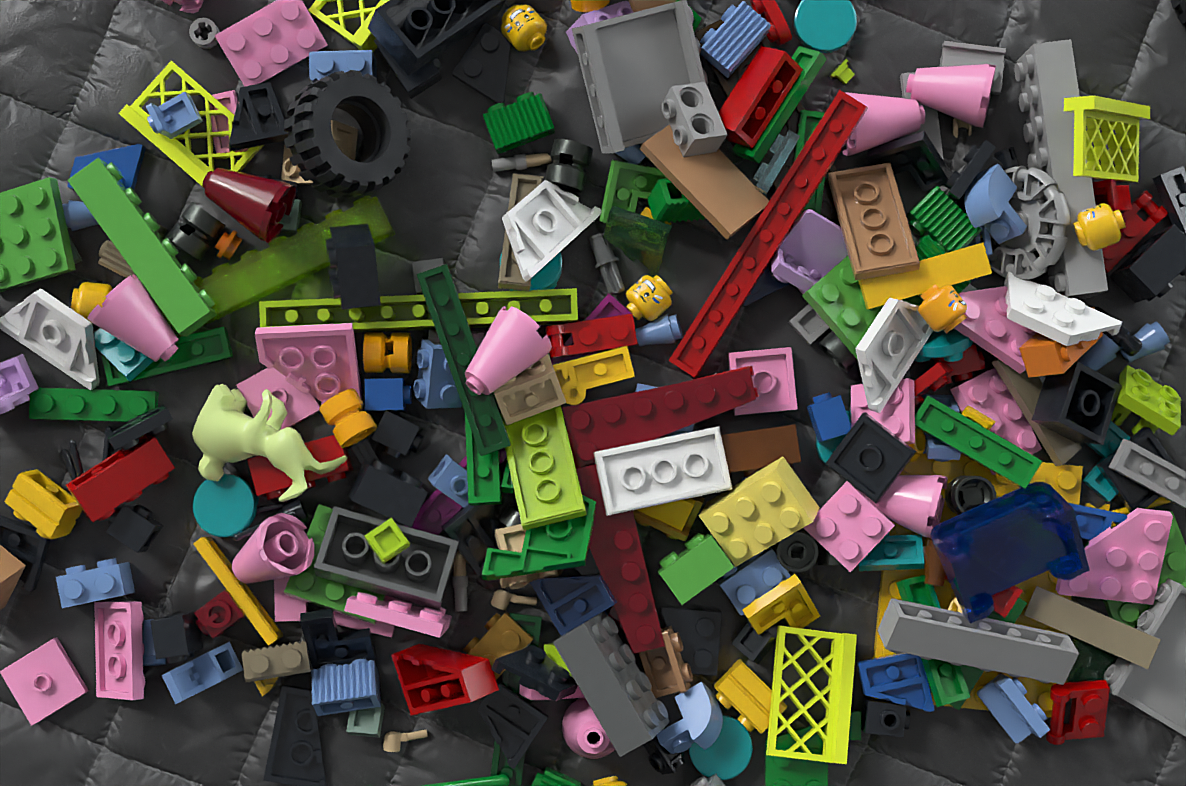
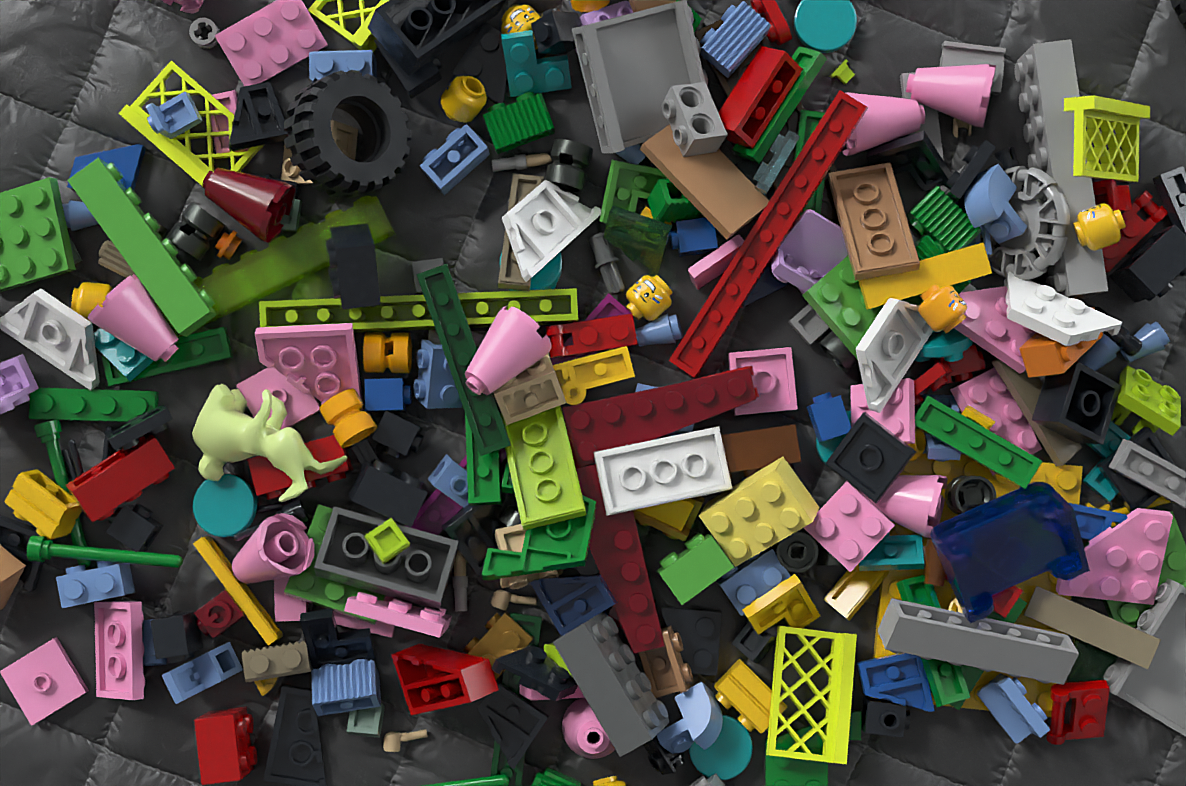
none -> green piece [27,535,183,568]
none -> green piece [34,420,91,568]
none -> red brick [194,706,257,785]
none -> medium blue brick [420,124,490,195]
none -> yellow head [440,76,487,123]
none -> teal plate [501,30,572,97]
none -> black brick [531,8,581,54]
none -> blue brick [670,218,718,257]
none -> bright pink tile [688,235,744,290]
none -> yellow tile [823,564,889,621]

